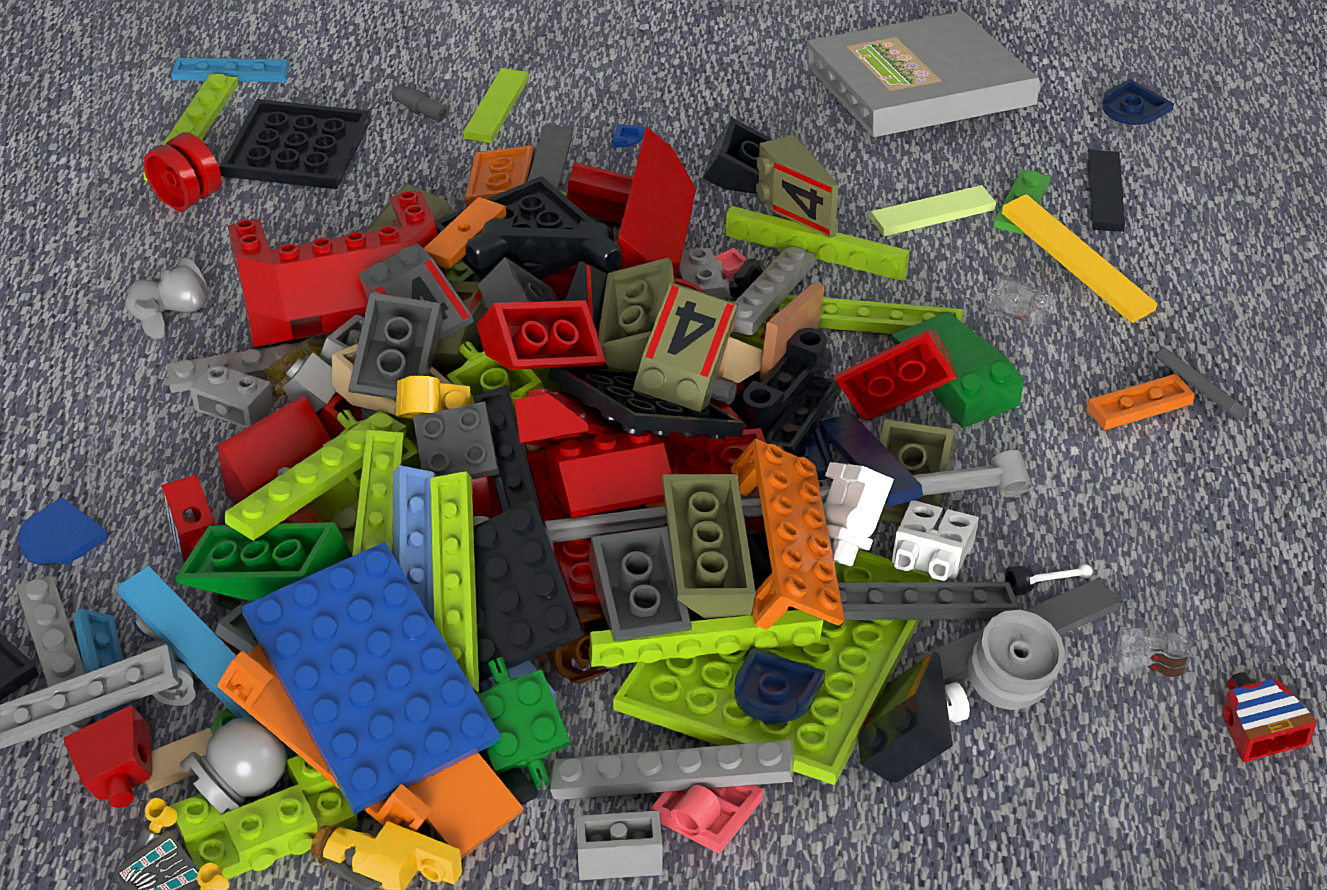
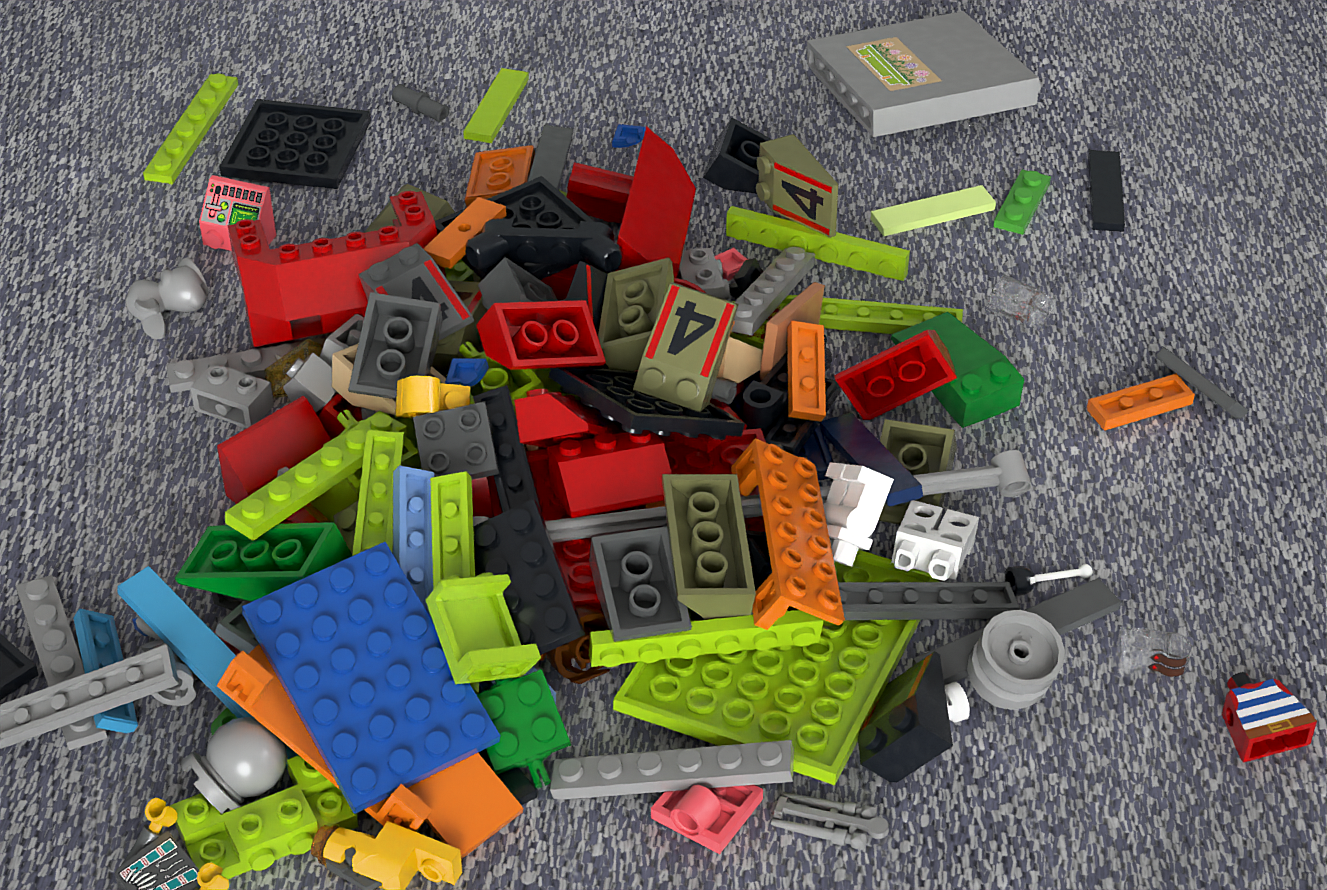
blue tile [18,497,108,565] -> none
red torso [63,705,152,808] -> none
red wheel [143,132,222,212] -> none
tan tile [144,728,213,793] -> none
red torso [161,474,215,562] -> none
dark azure tile [171,58,290,82] -> none
light grey brick [576,811,663,880] -> none
dark blue tile [734,648,825,723] -> none
yellow tile [1002,194,1158,323] -> none
dark blue tile [1102,79,1174,125] -> none
none -> slope [199,175,276,251]
none -> lime panel [425,572,541,685]
none -> blue tile [445,358,489,388]
none -> light grey piece [771,792,889,850]
none -> orange plate [787,320,826,422]

